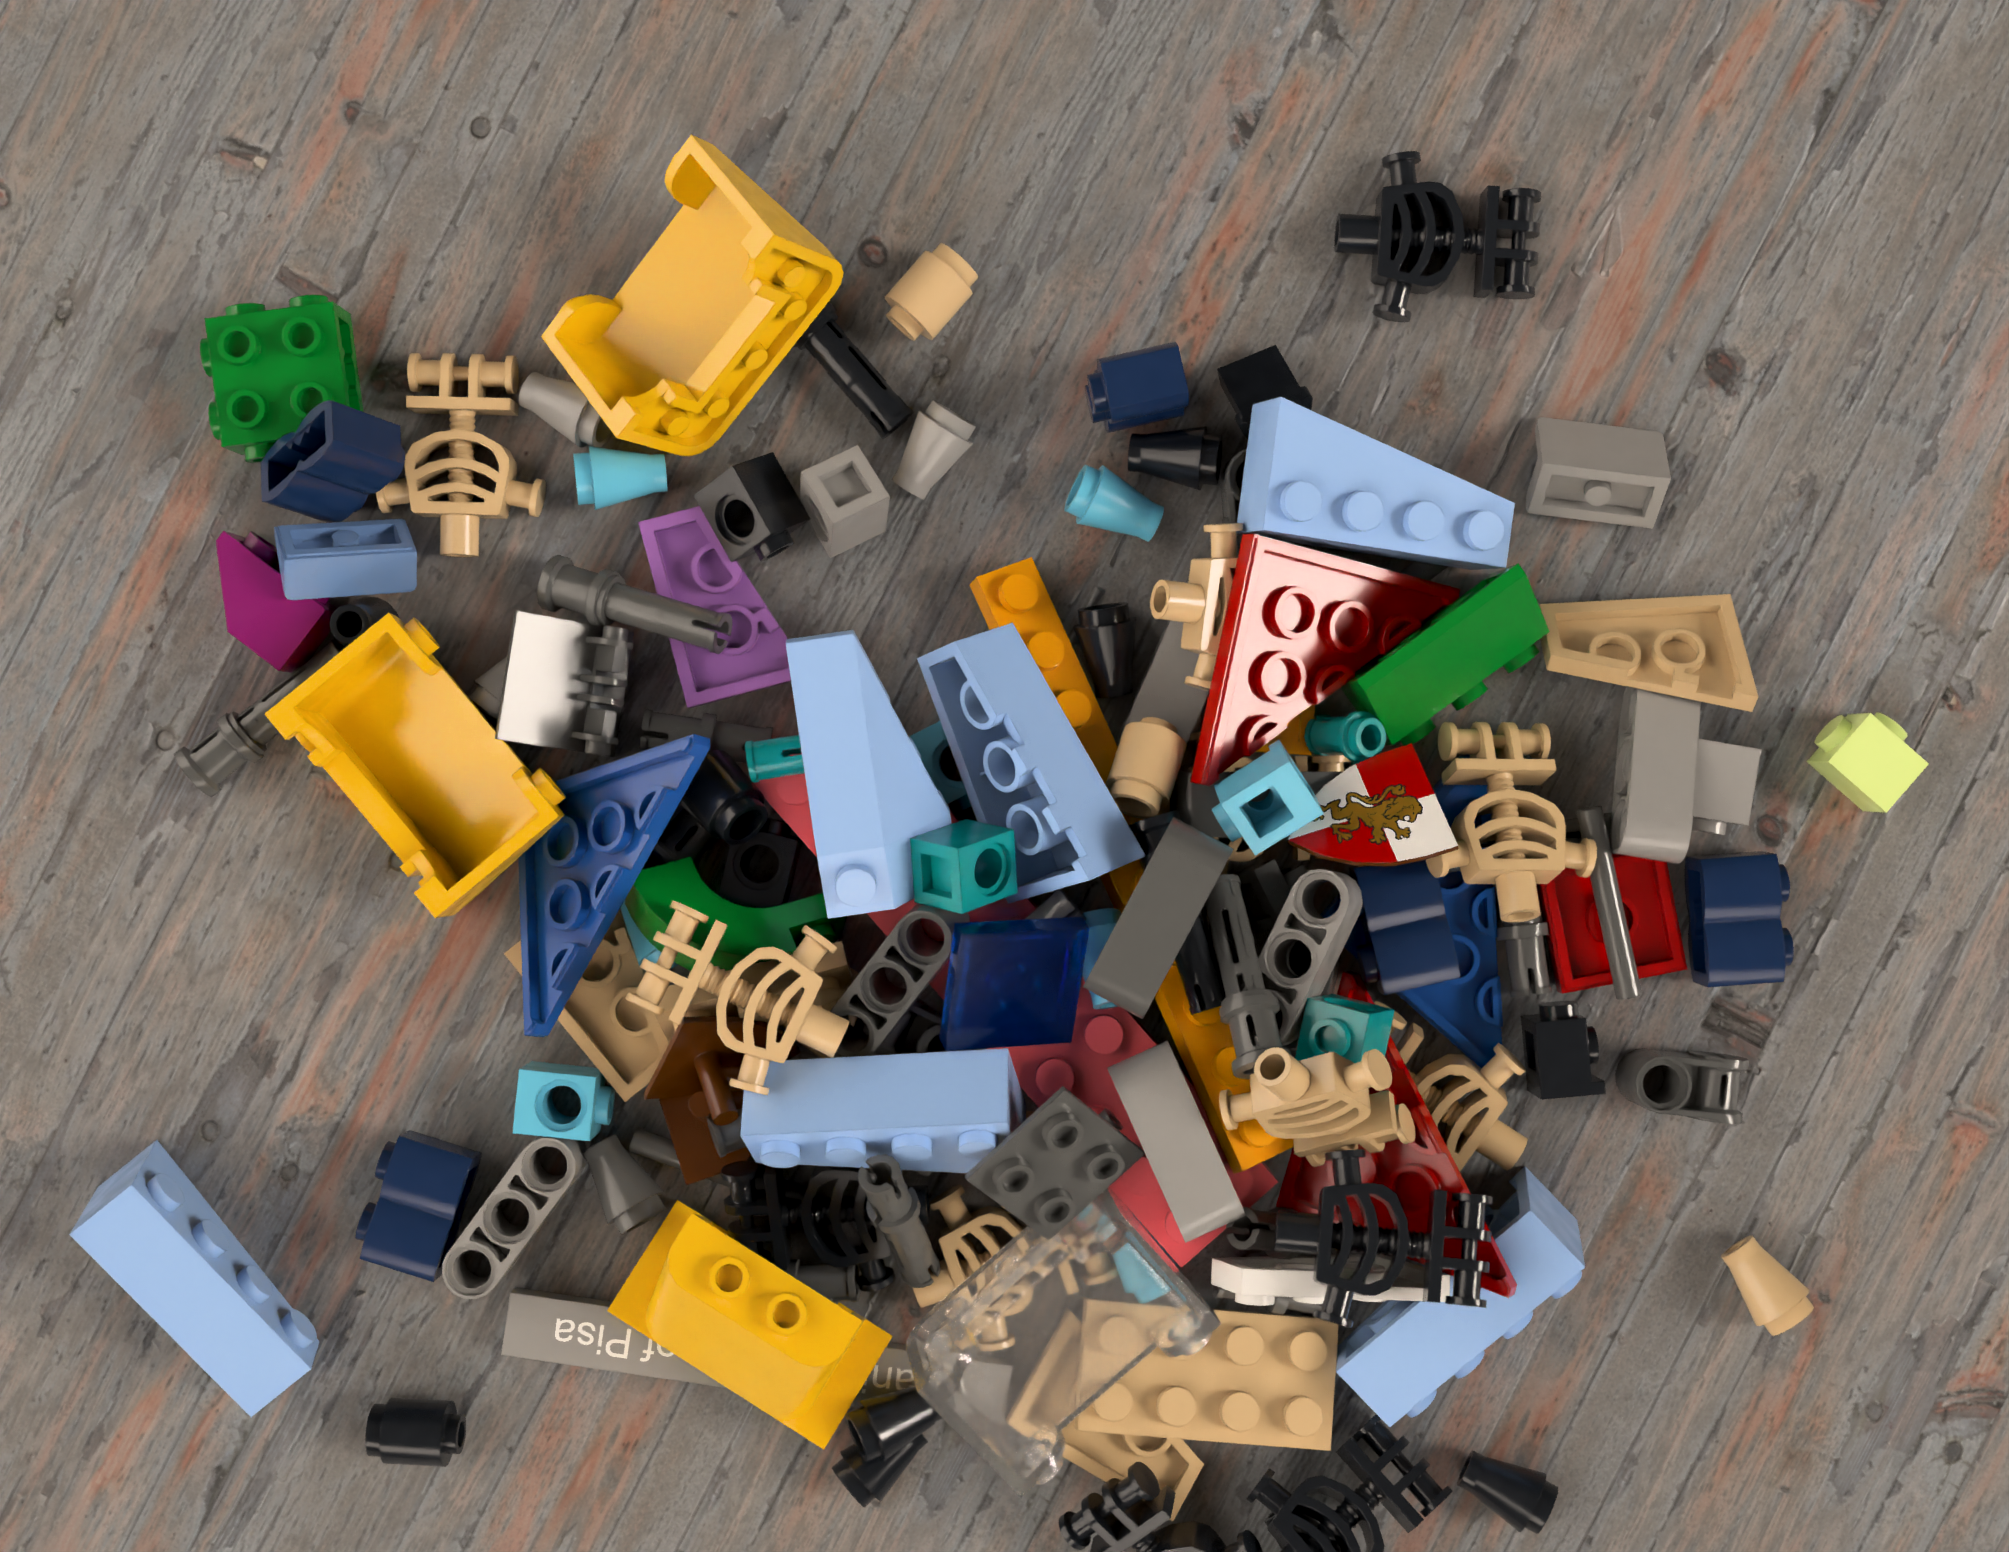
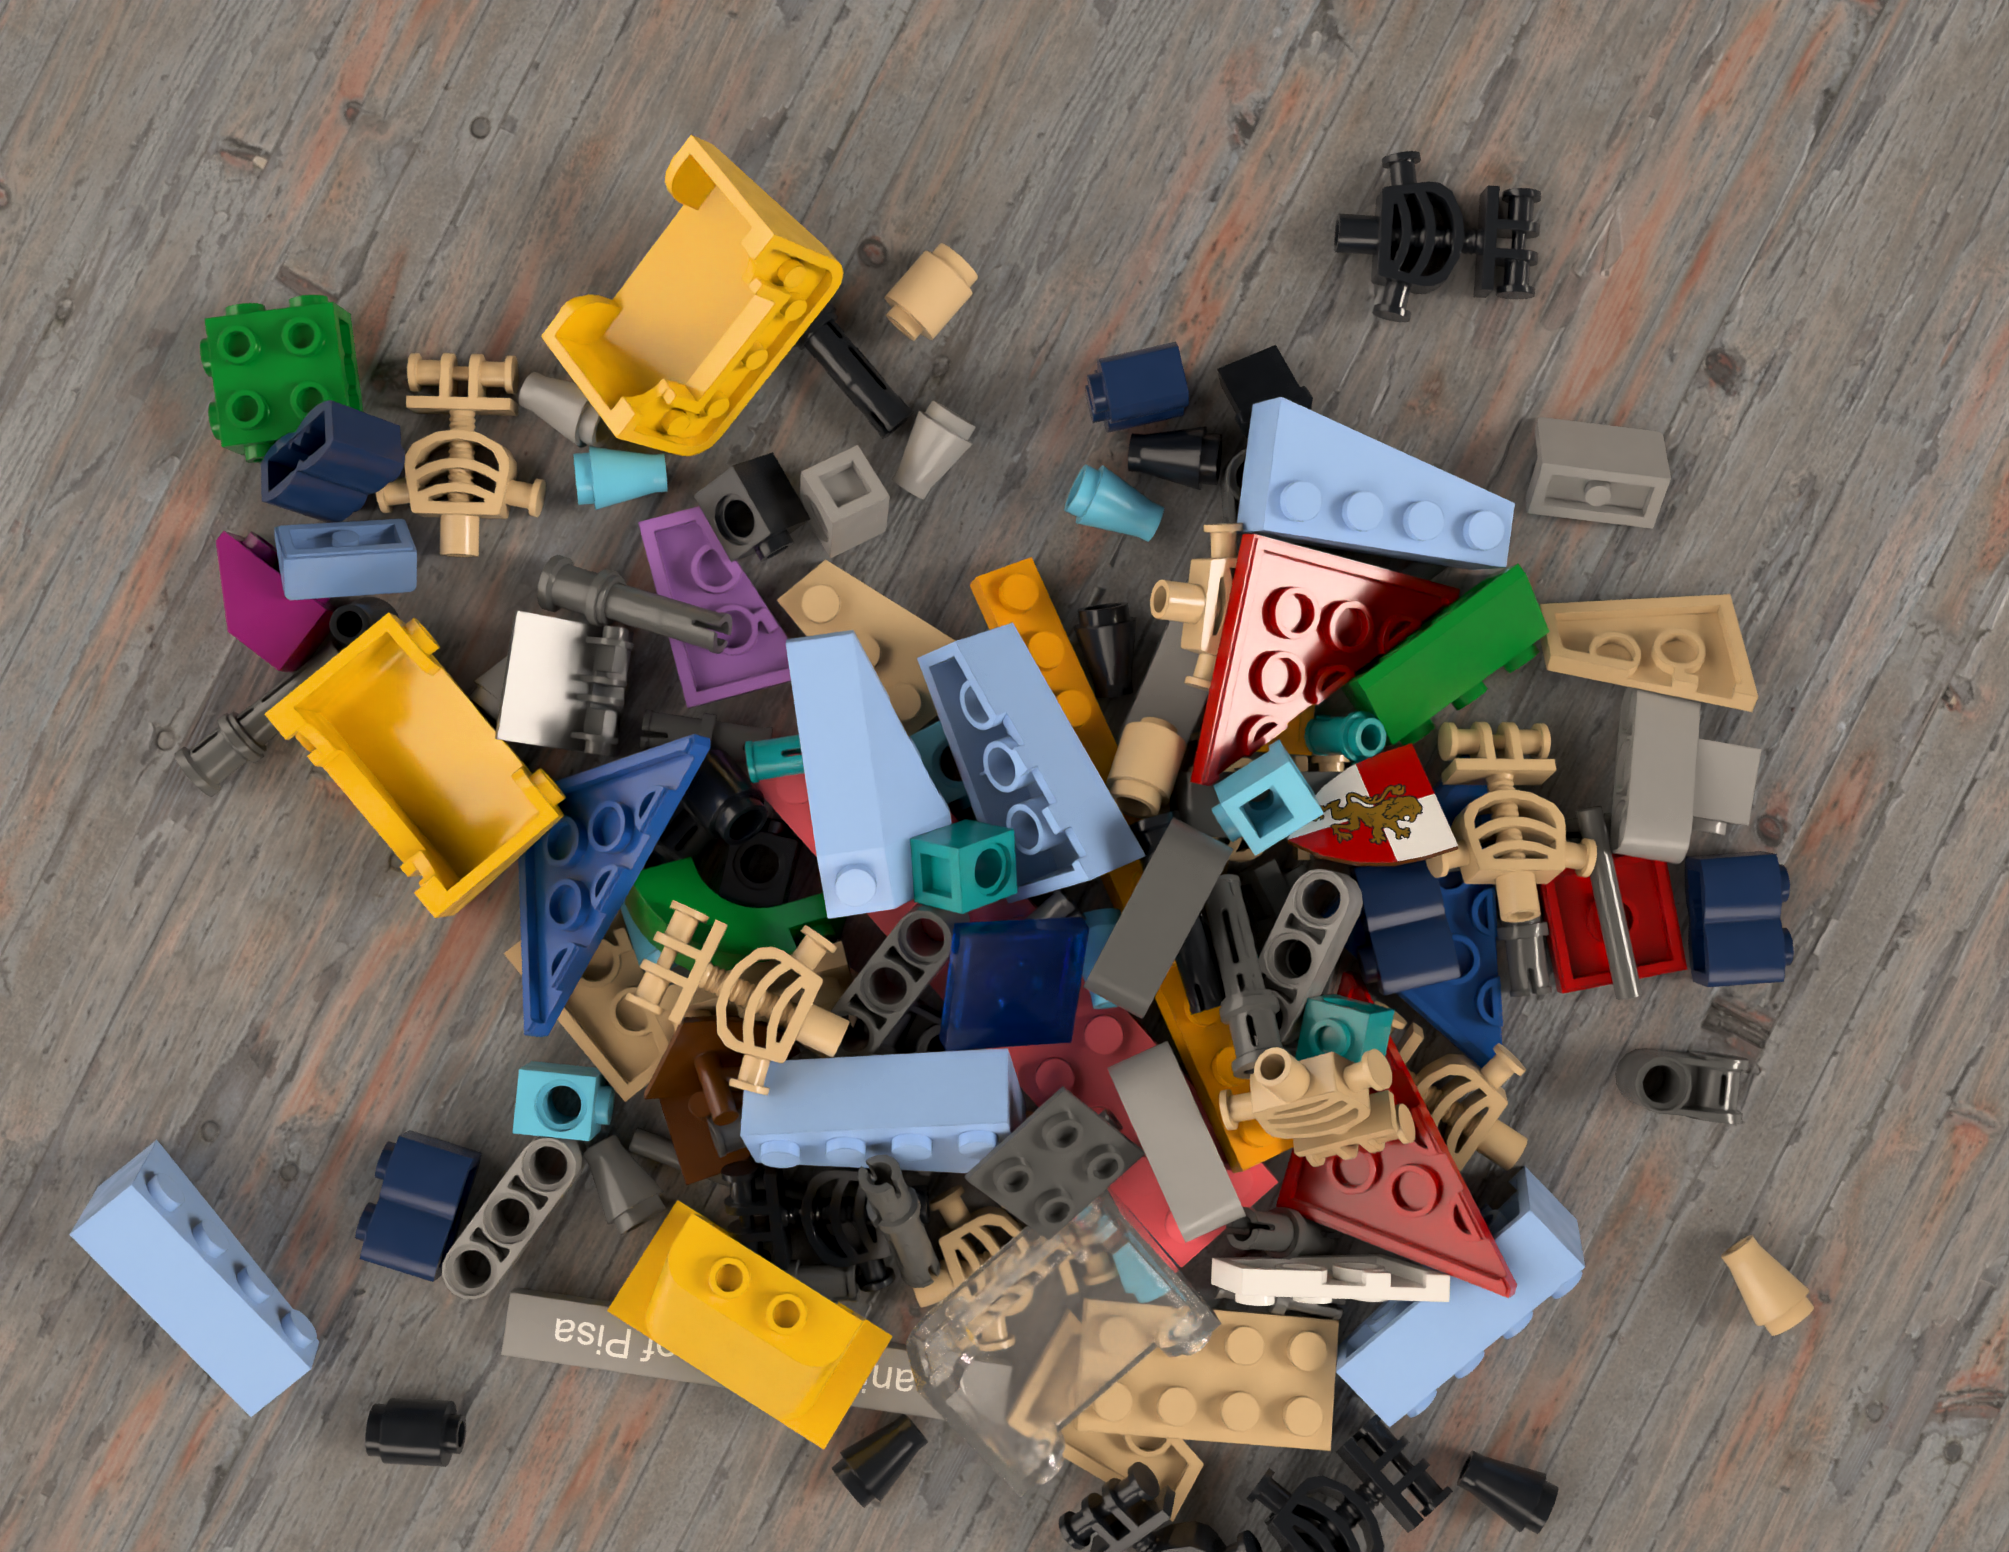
black cone [845,1381,946,1463] -> none
black piece [1274,1149,1493,1328] -> none
black brick [1521,1001,1606,1100] -> none
yellowish green brick [1807,712,1929,813] -> none
none -> tan wing [777,559,956,738]

